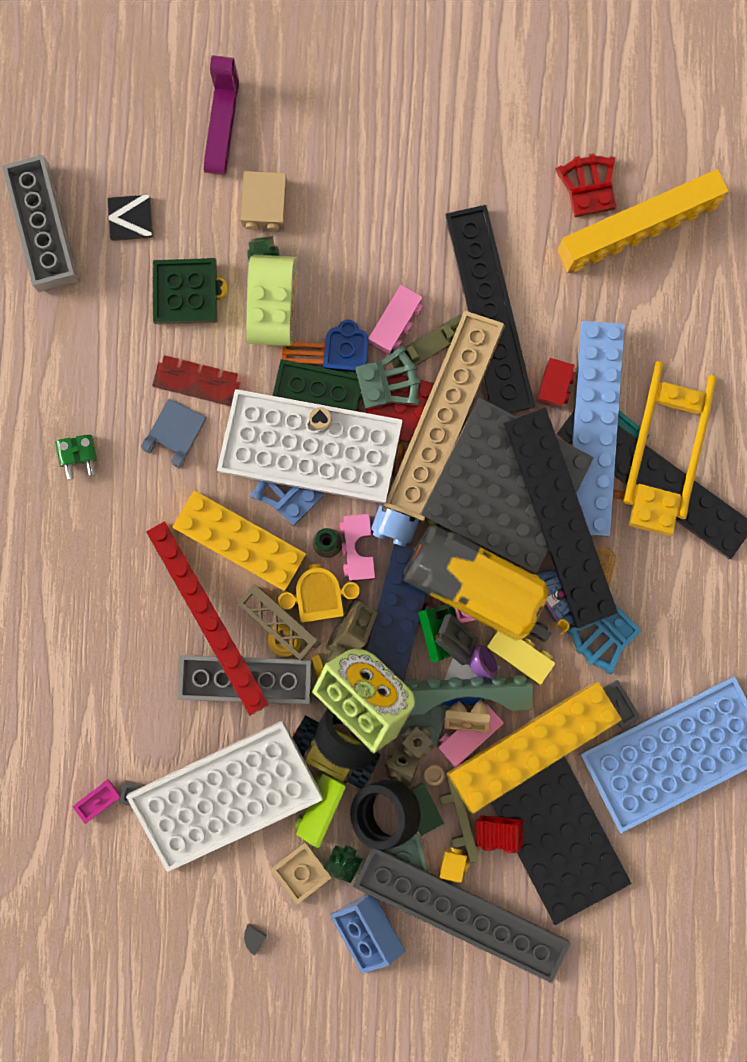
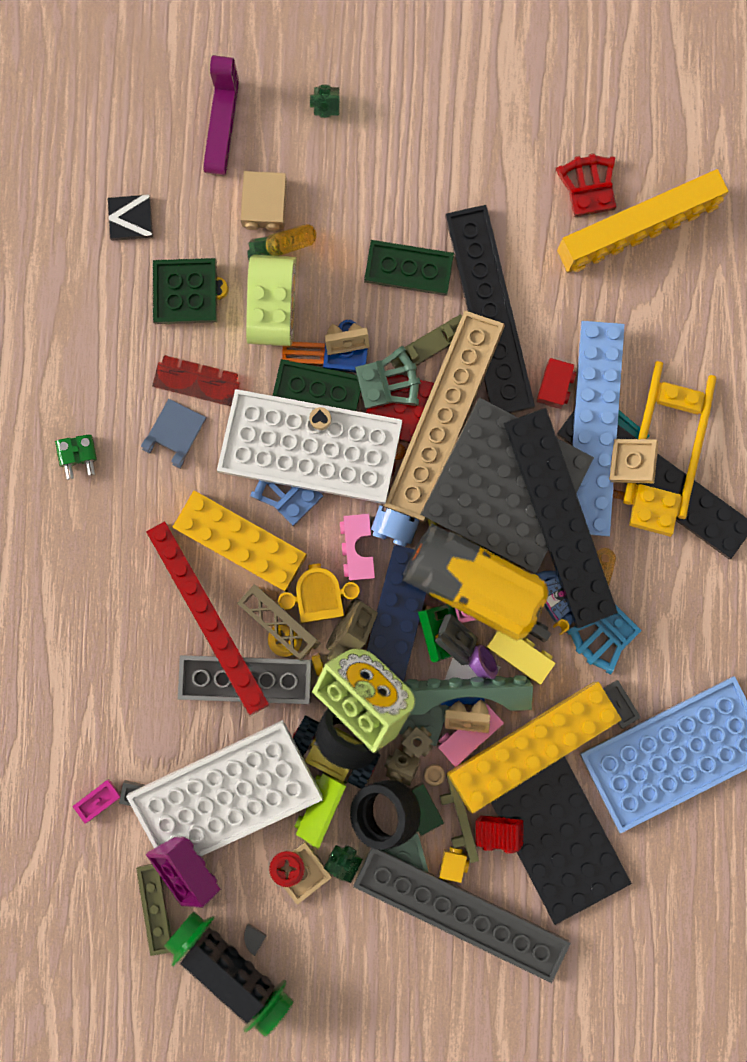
light grey brick [2,155,80,292] -> none
dark green plant [313,528,342,558] -> none
medium blue slope [330,895,405,974] -> none
bright pink brick [368,285,424,355] -> none
none -> olive plate [136,864,171,956]
none -> magenta slope [145,837,221,908]
none -> black brick [164,911,294,1037]
none -> clear yellow plate [266,224,316,256]
none -> red gear [269,851,305,887]
none -> clear green brick [310,85,340,118]
none -> tan tile [324,323,370,355]
none -> dark green plate [364,240,454,296]
none -> tan plate [609,439,659,483]

